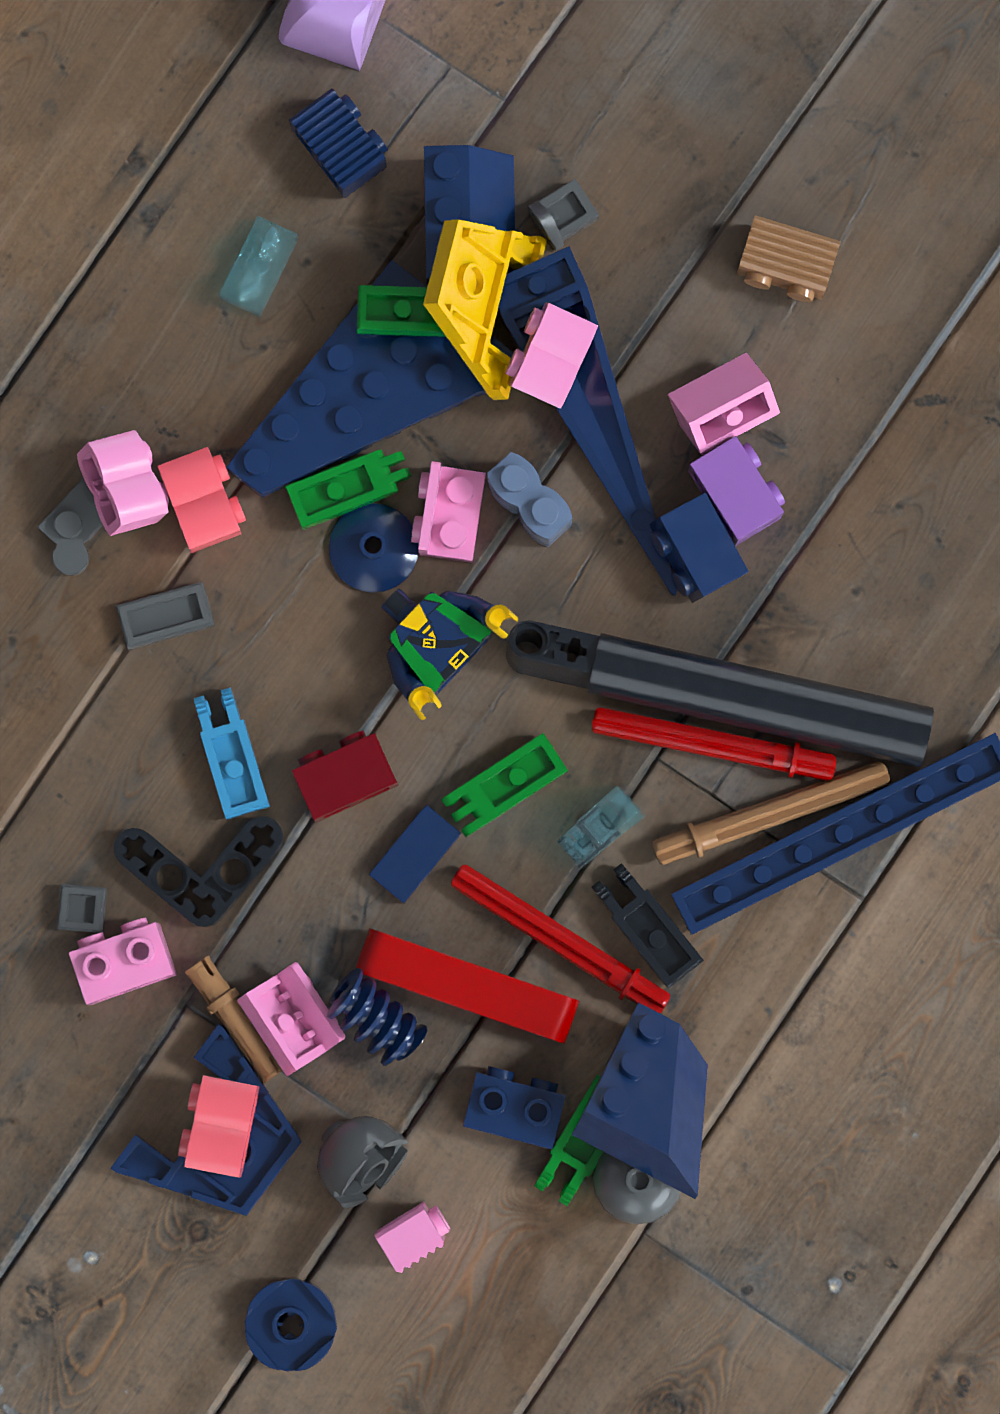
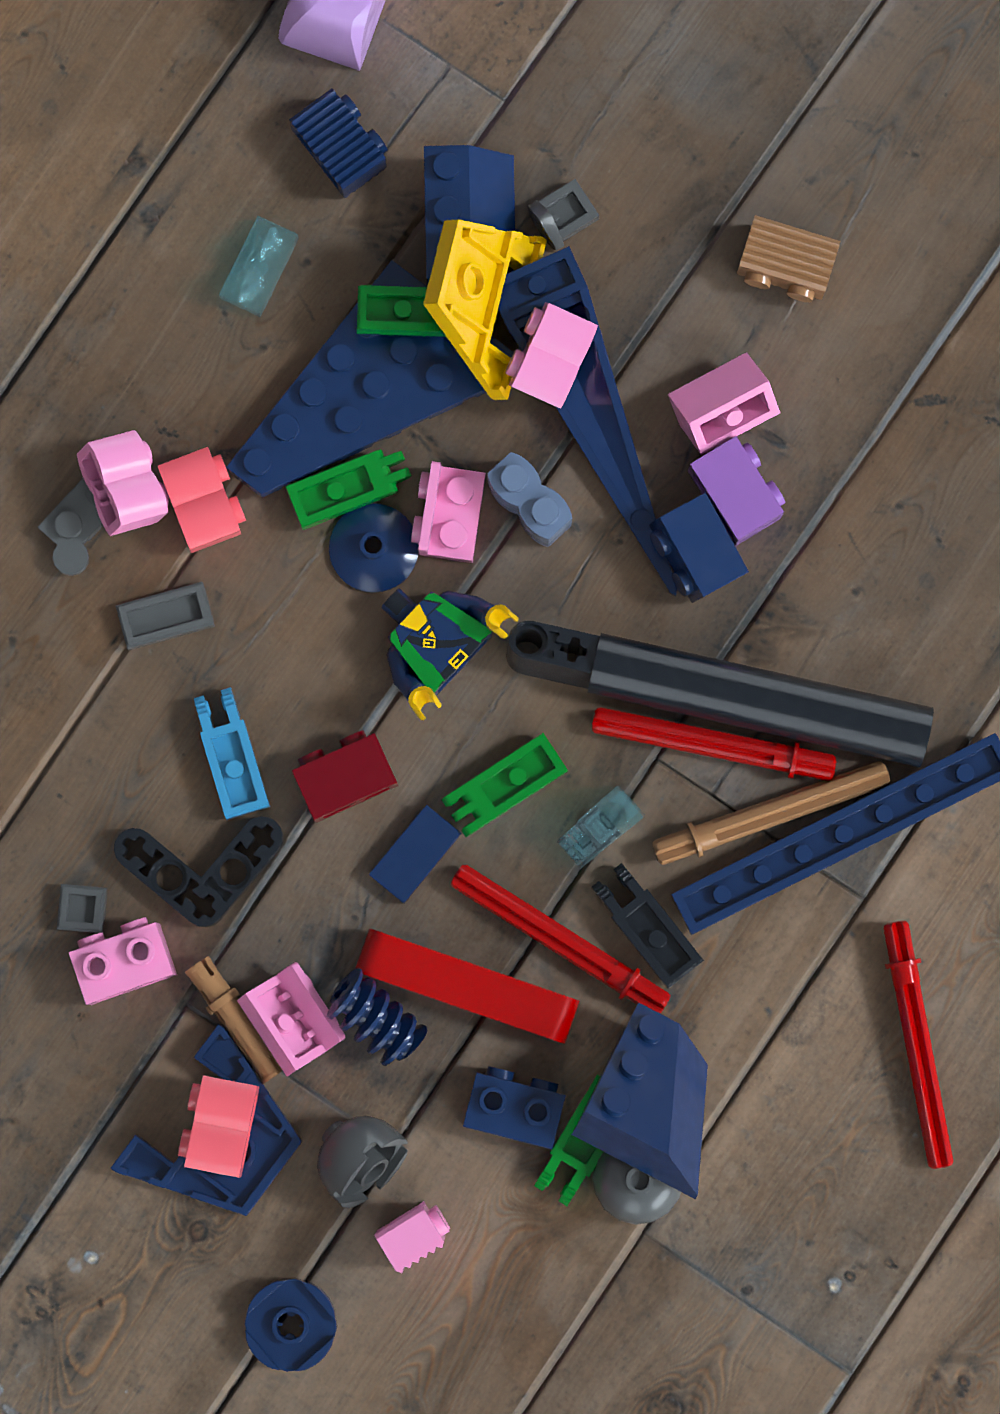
none -> red axle [883,921,953,1169]

